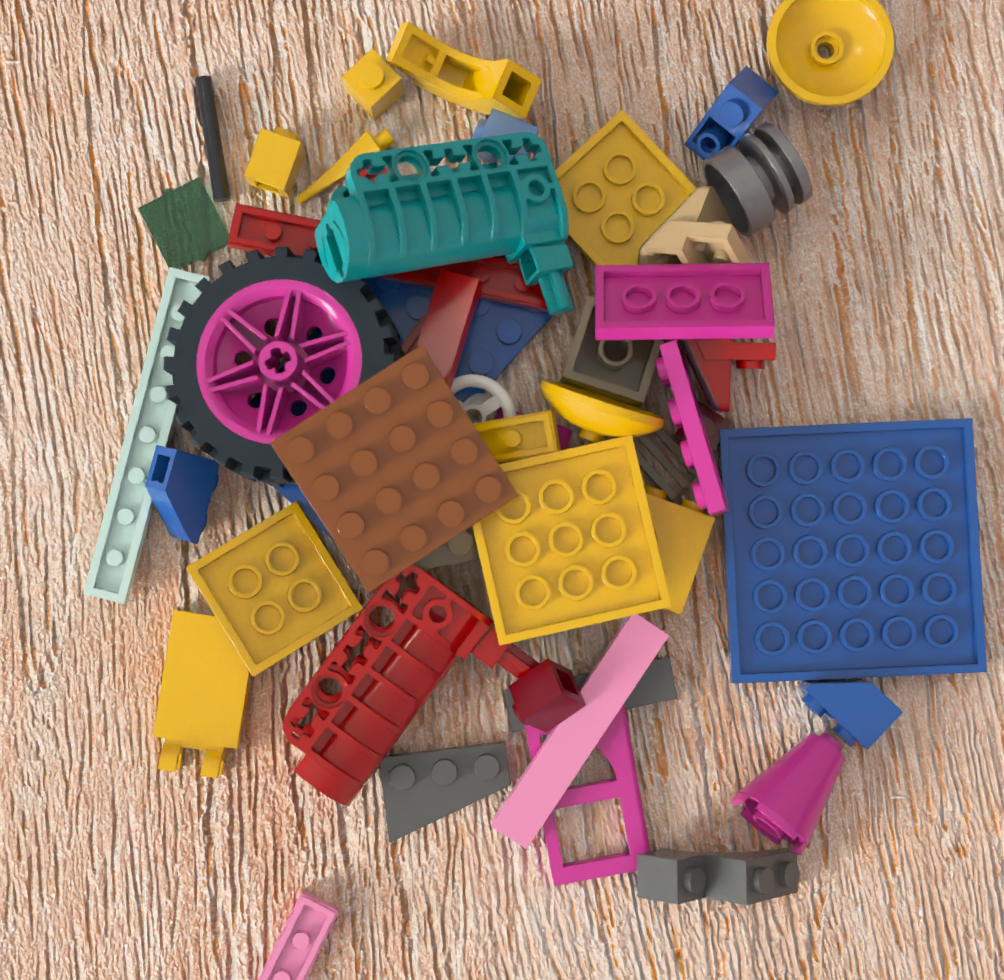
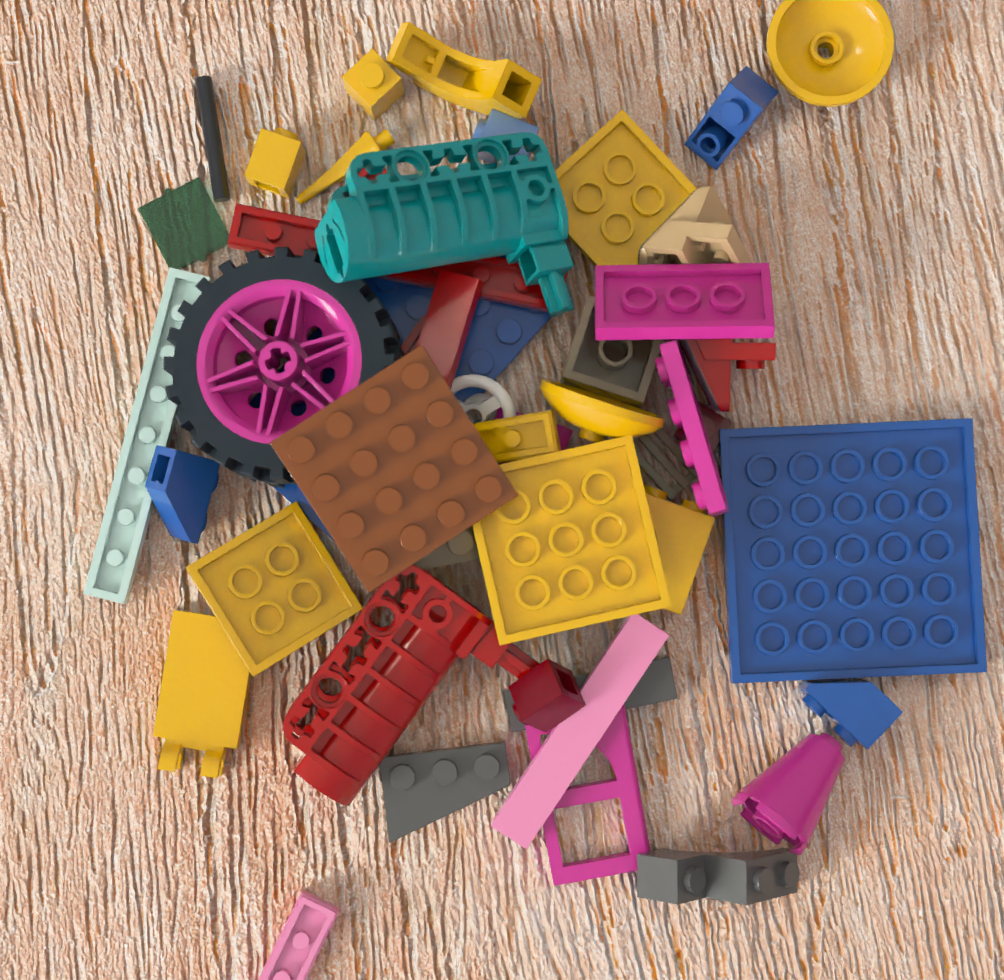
flat silver wheel [702,122,813,237] -> none

